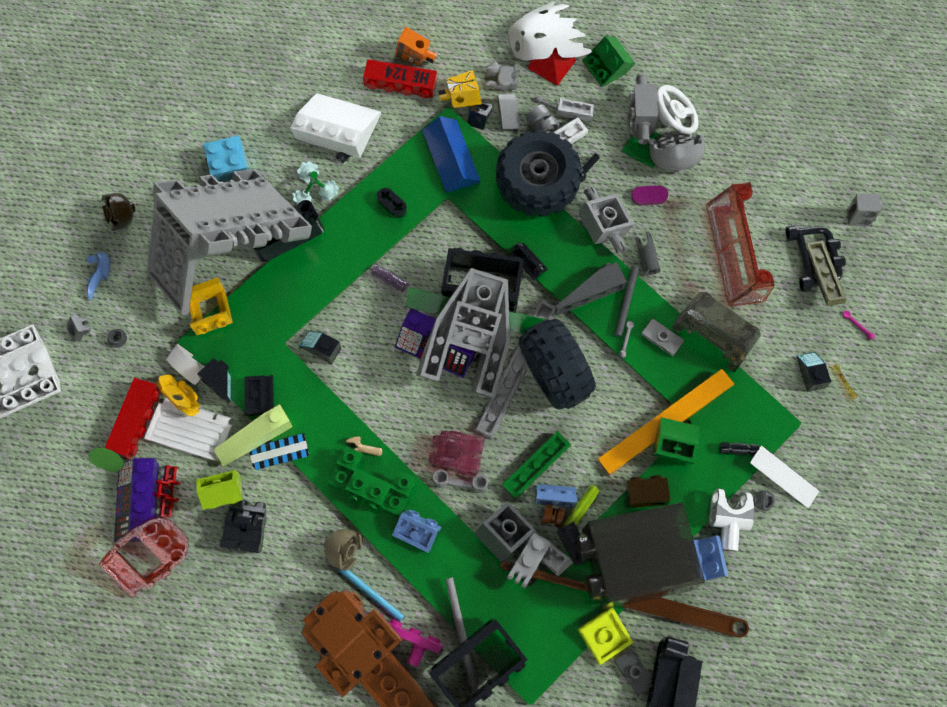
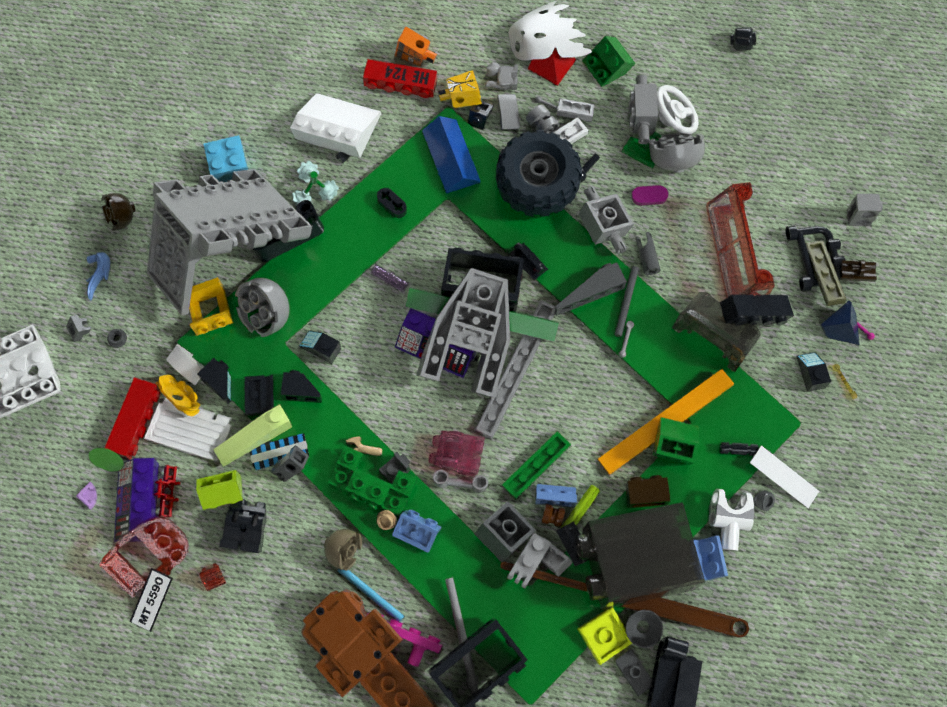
black wheel [519,319,596,410] -> none
light grey plate [641,319,684,357] -> none
none -> lavender tile [76,482,97,509]
none -> white sticker [130,568,173,632]
none -> clear red tile [199,563,226,591]
none -> light grey cylinder [235,278,289,337]
none -> dark grey leg [271,445,309,482]
none -> black slope [281,370,322,403]
none -> tan plate [377,510,397,530]
none -> dark grey bracket [379,452,410,484]
none -> dark grey piece [625,609,663,648]
none -> black brick [720,294,794,326]
none -> black head [730,27,756,51]
none -> dark blue slope [821,301,860,345]
none -> dark brown hips [841,260,877,282]

